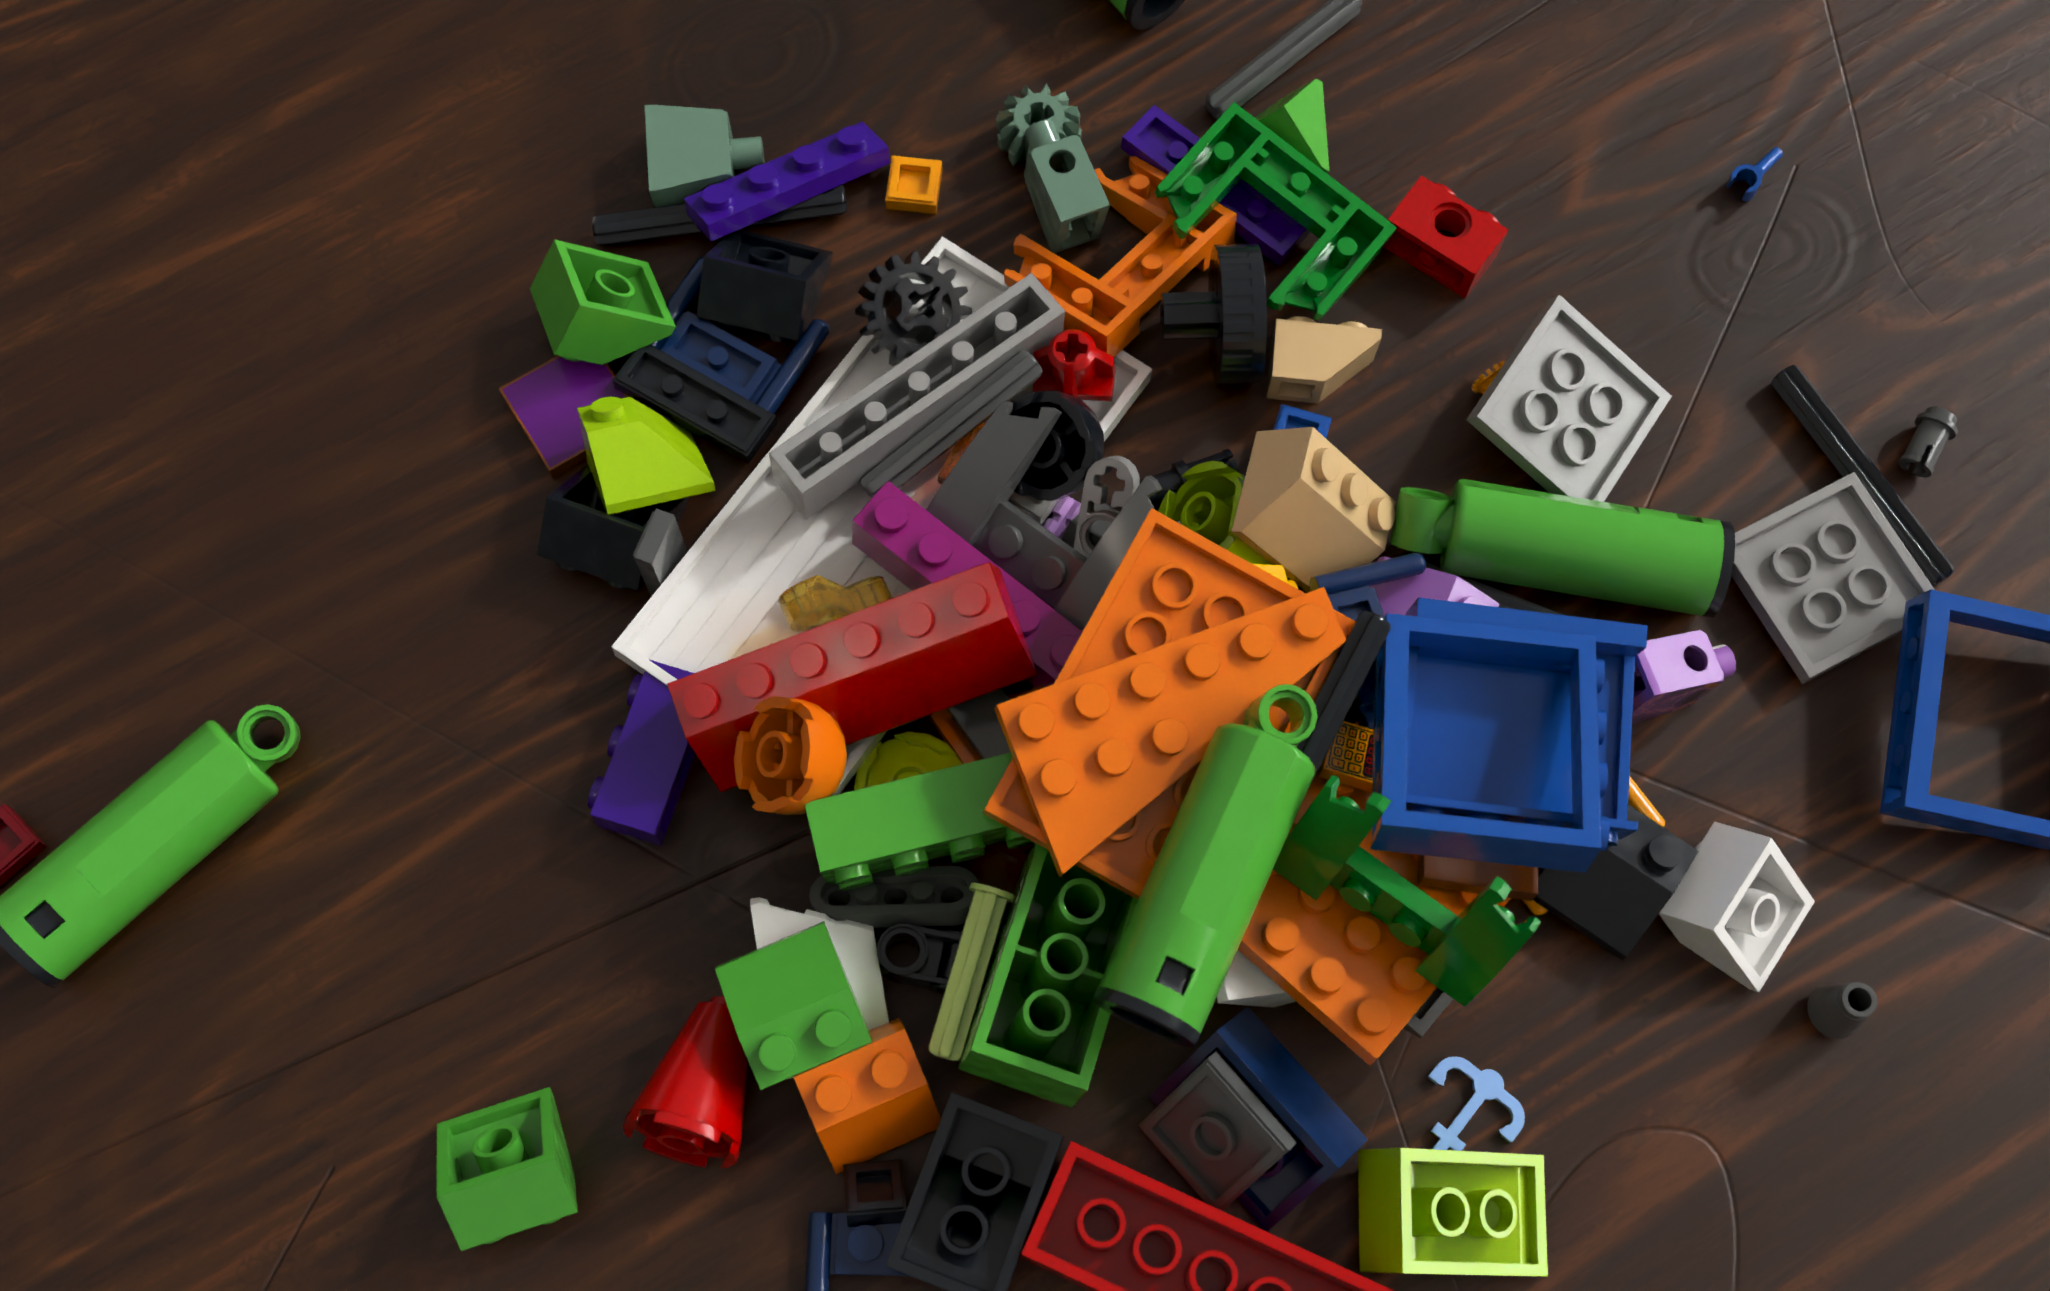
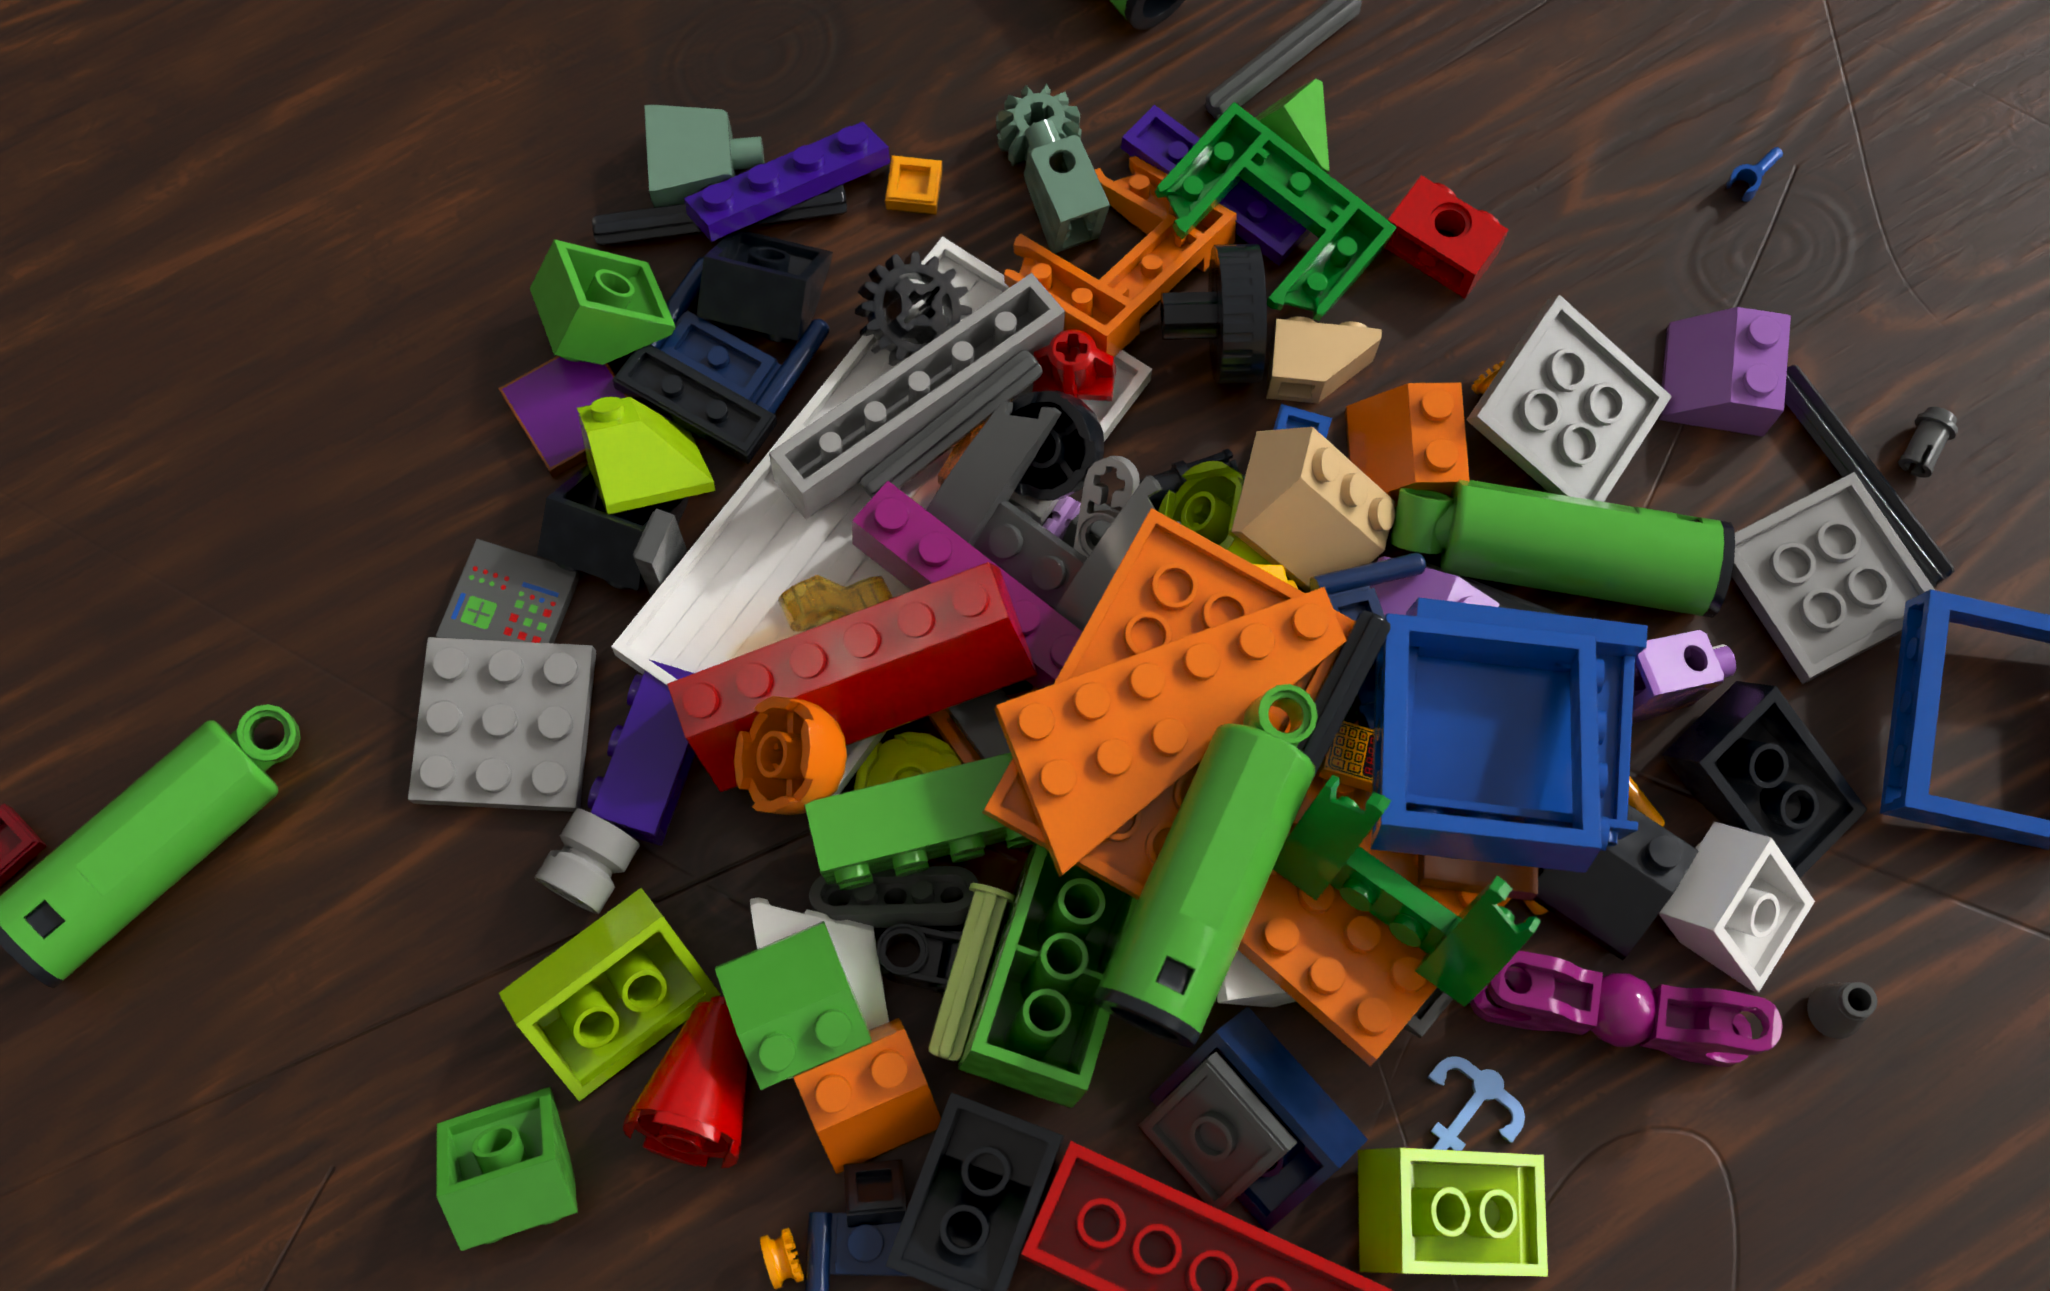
none -> light grey plate [408,637,596,812]
none -> dark grey tile [435,539,581,644]
none -> lime slope [499,888,721,1102]
none -> light grey wheel [534,808,640,914]
none -> light orange bush [760,1228,804,1290]
none -> orange slope [1345,383,1470,507]
none -> magenta piece [1470,951,1783,1067]
none -> medium lavender slope [1659,307,1791,437]
none -> black slope [1662,681,1867,879]

